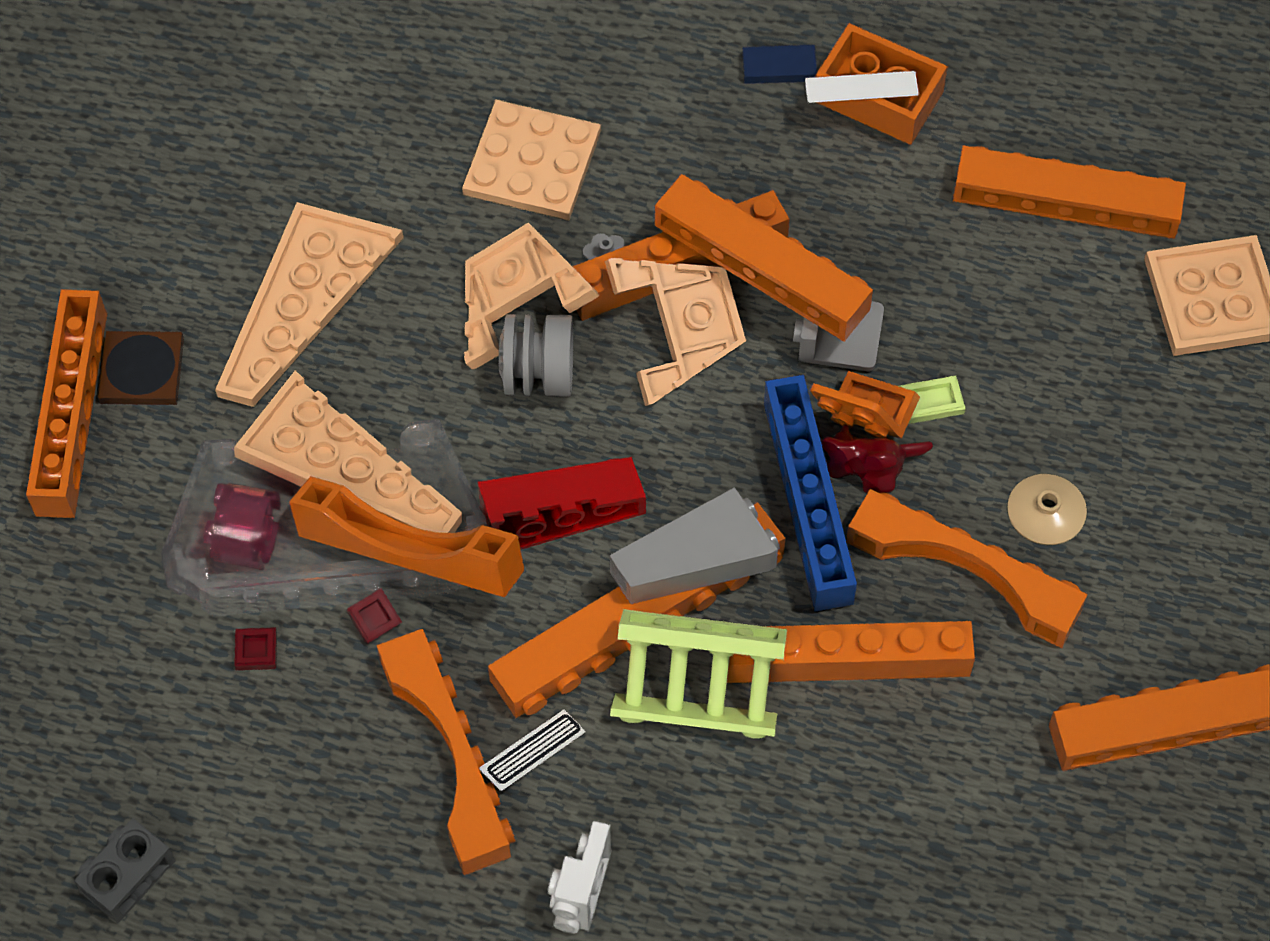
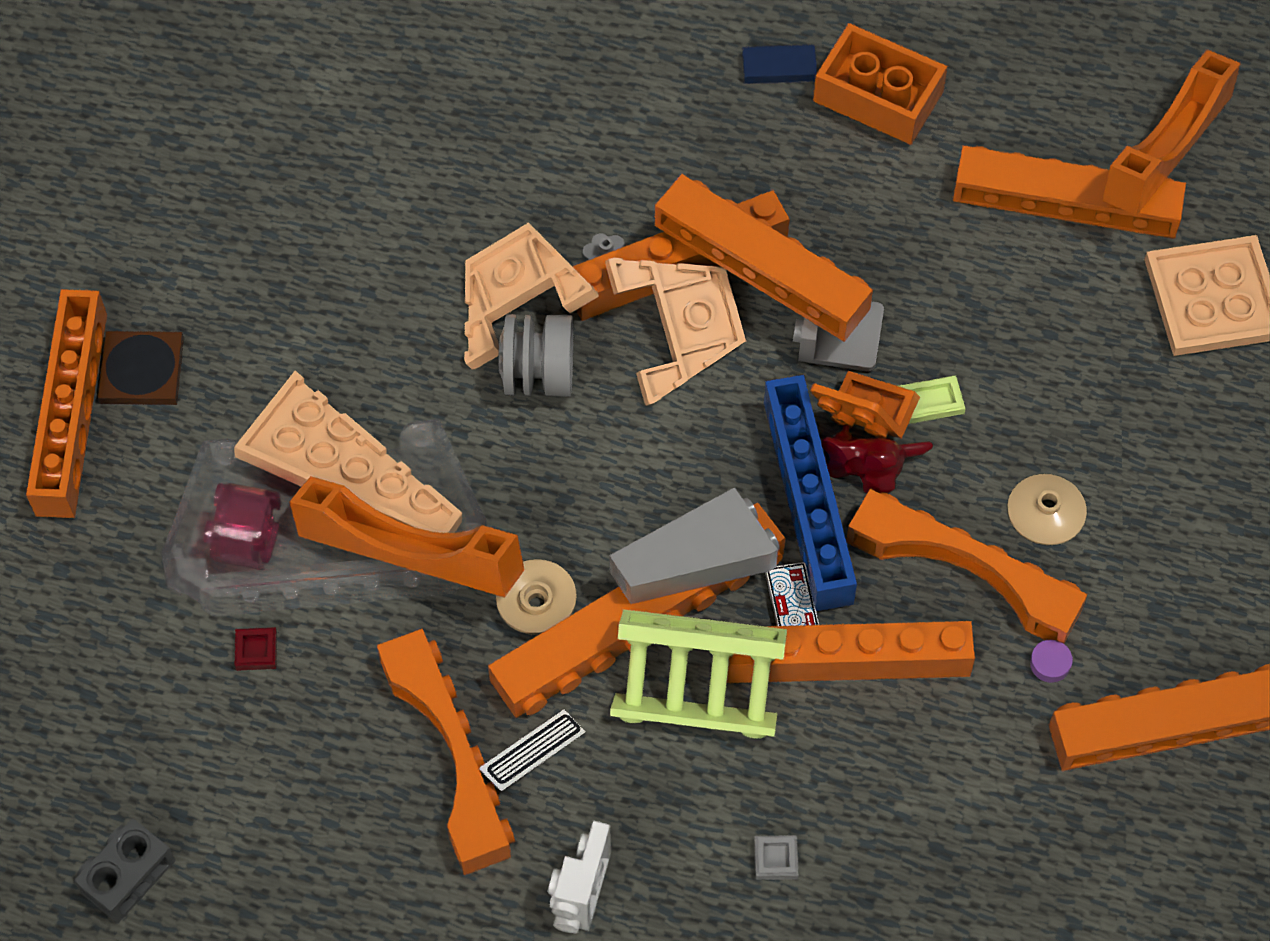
light nougat wing [215,202,404,407] -> none
dark red tile [346,588,402,644] -> none
light nougat plate [462,100,601,220] -> none
red wedge [477,457,646,550] -> none
white sticker [805,71,919,103] -> none
none -> tan dish [496,559,577,635]
none -> light grey tile [754,835,798,880]
none -> tile [765,562,819,626]
none -> medium lavender tile [1030,640,1072,683]
none -> orange arch [1102,49,1241,215]

